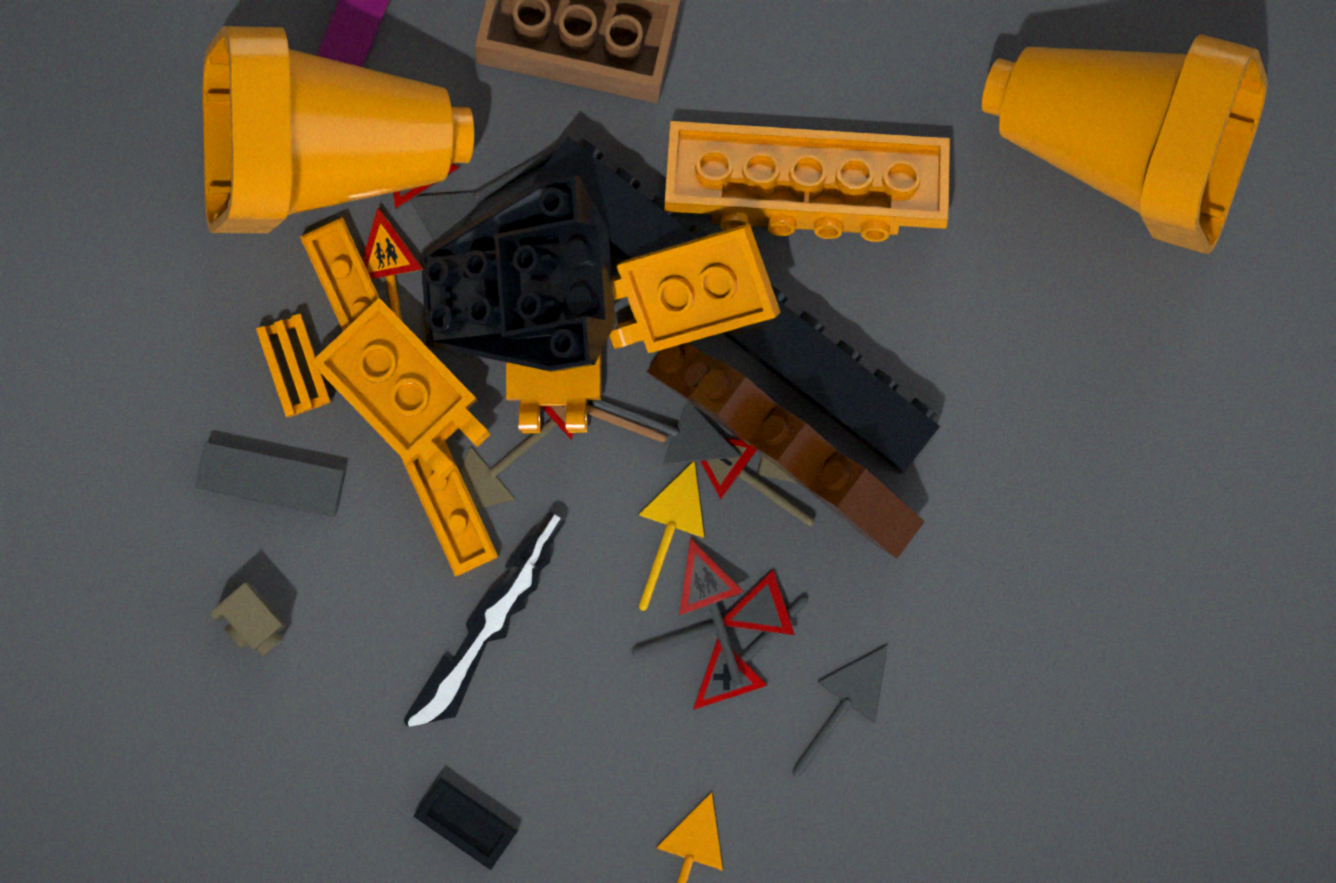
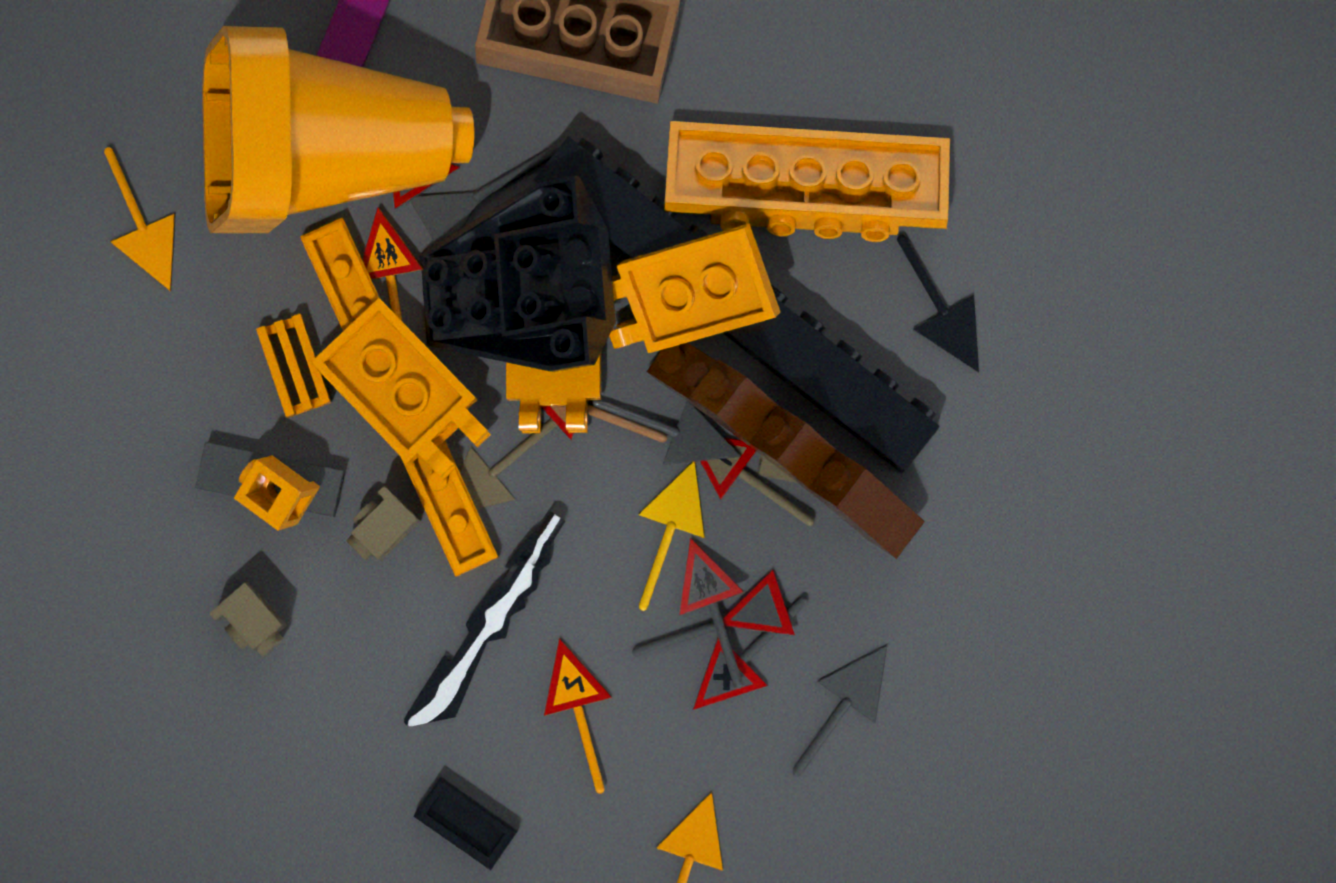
light orange cone [982,34,1268,255] -> none
none -> light orange piece [104,147,175,291]
none -> light orange brick [234,455,320,531]
none -> dark tan brick [346,486,421,561]
none -> piece [544,639,612,794]
none -> black piece [897,235,979,373]

